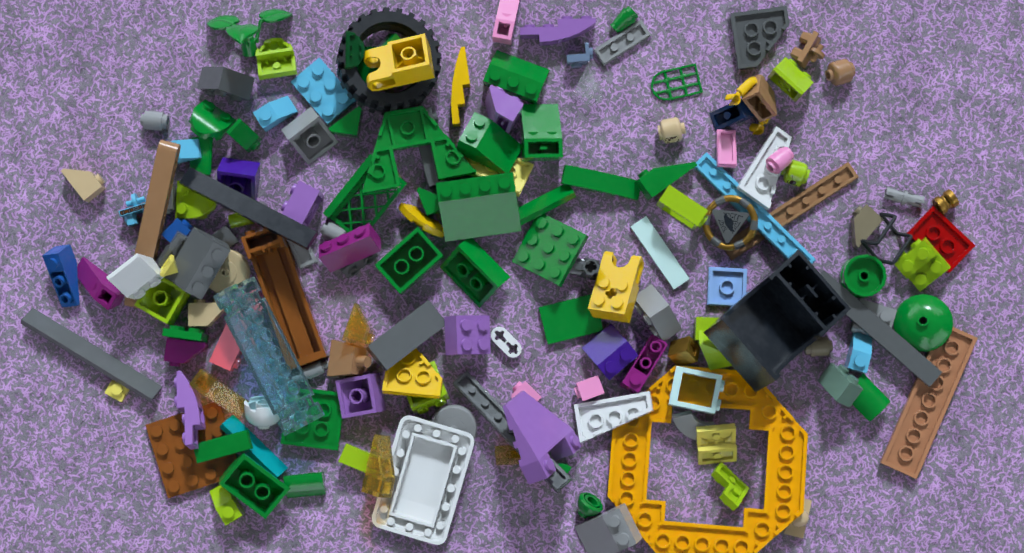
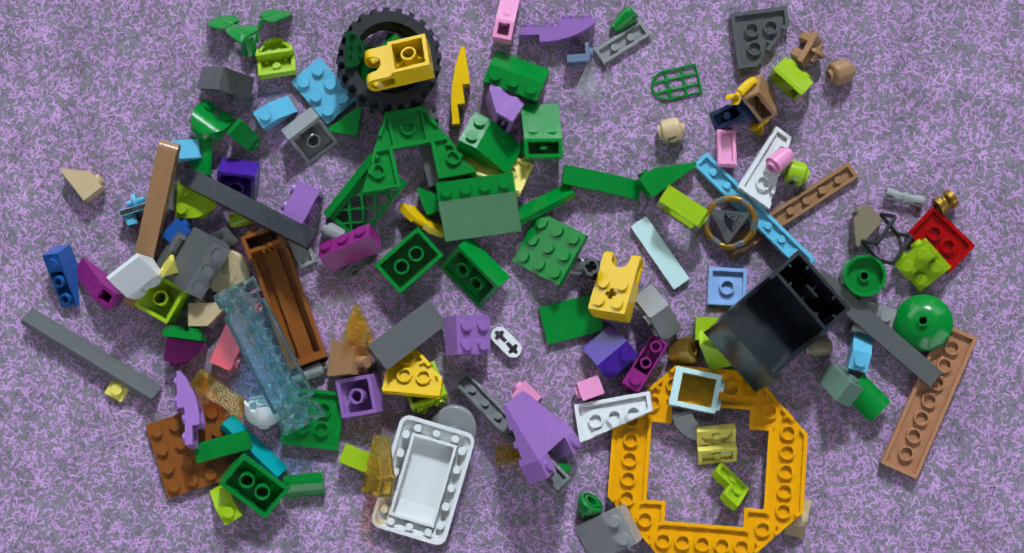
light grey brick [140,111,170,131] -> none

